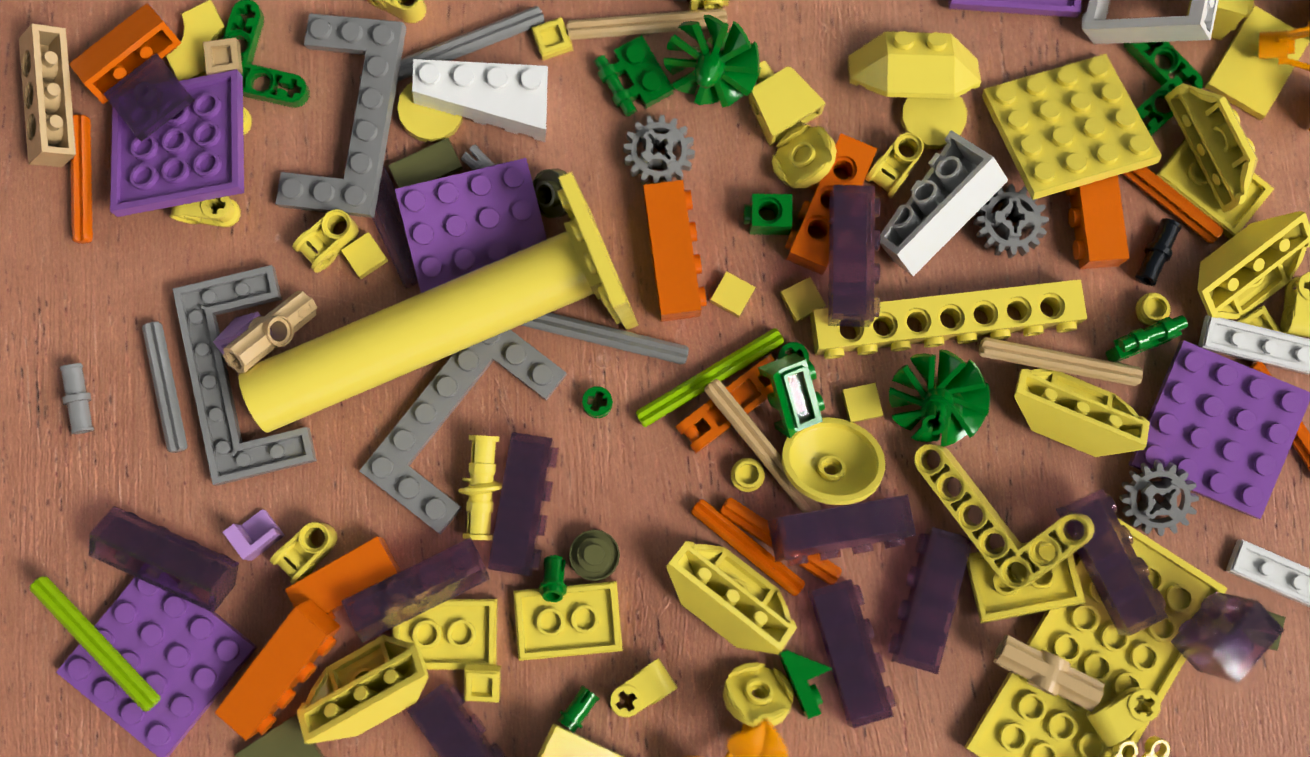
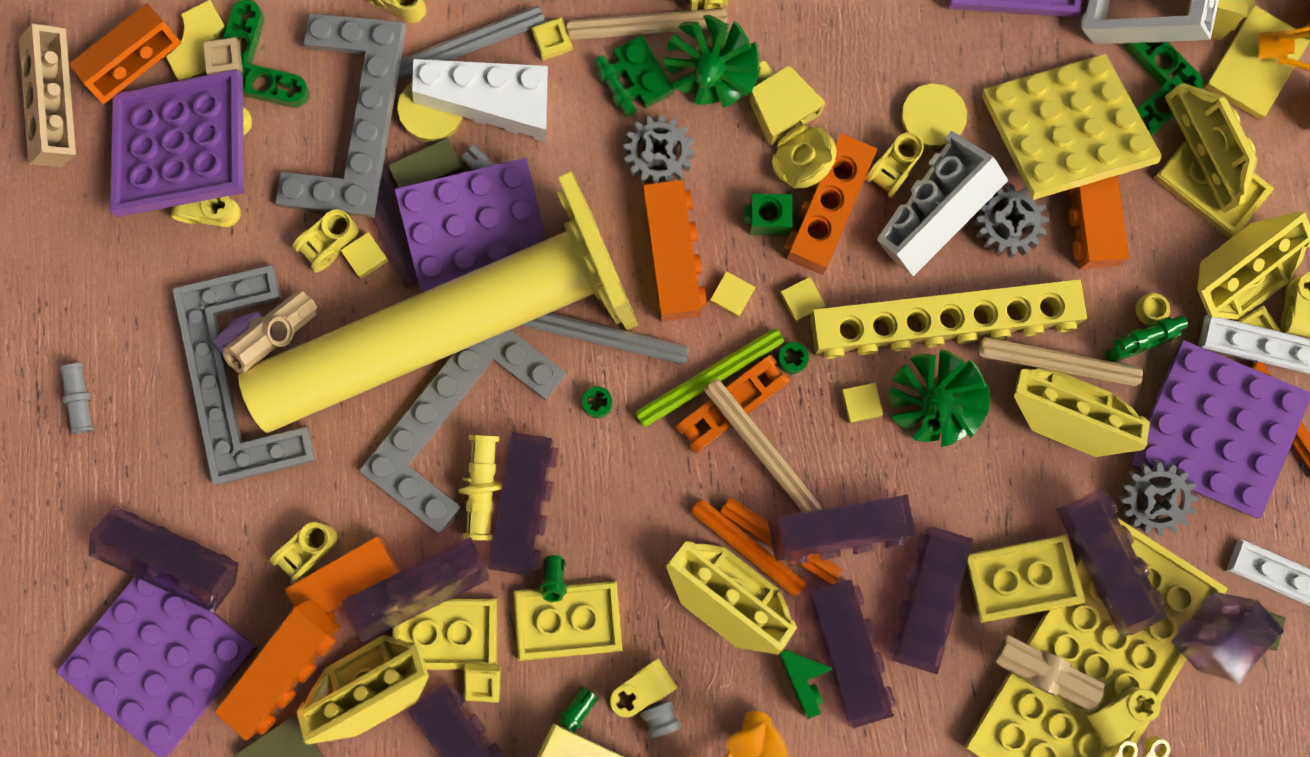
lime axle [29,576,160,712] -> none
orange axle [70,114,93,244] -> none
clear purple plate [104,53,195,142] -> none
light grey axle [142,322,188,453] -> none
lavender panel [223,510,285,561] -> none
olive plate [533,168,567,218] -> none
olive plate [569,530,620,581] -> none
light yellow plate [723,662,794,726] -> none
light yellow plate [730,458,765,492] -> none
green window [758,353,825,439] -> none
light yellow dish [782,417,886,505] -> none
clear purple brick [828,185,881,327] -> none
light yellow wedge [848,31,981,99] -> none
light yellow beam [914,444,1095,588] -> none
orange axle [1123,167,1224,244] -> none
black pin [1135,218,1182,286] -> none
none -> light grey wheel [640,700,682,739]

